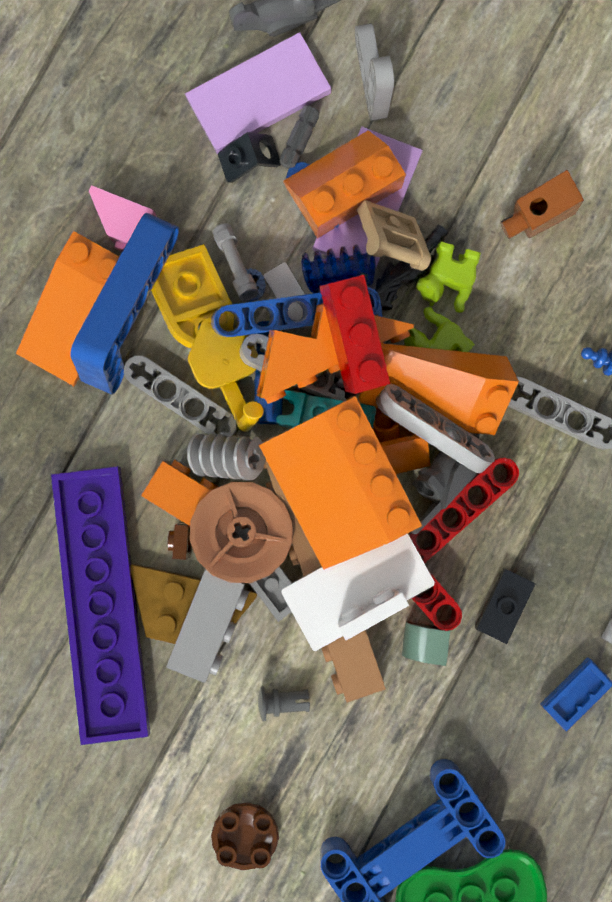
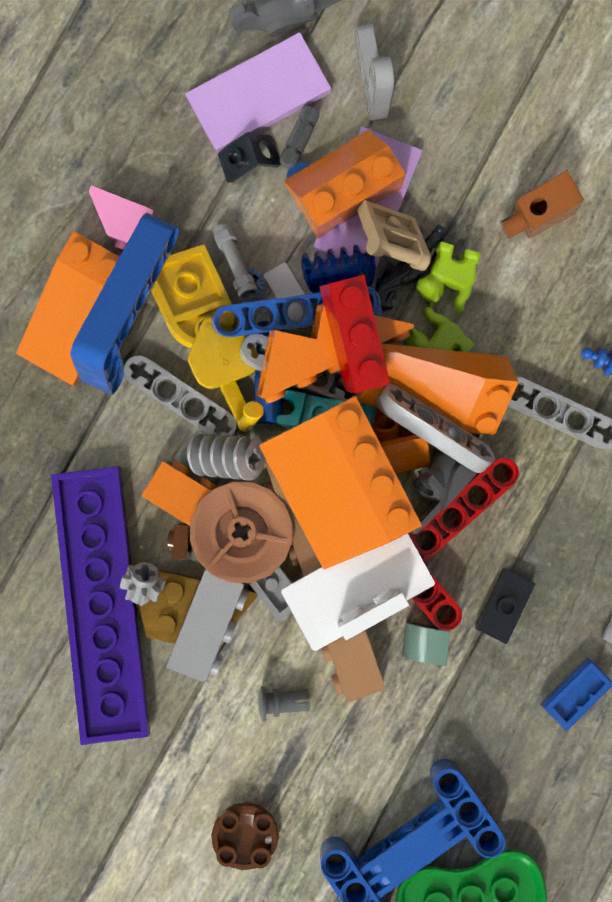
none -> light grey gear [120,562,165,606]

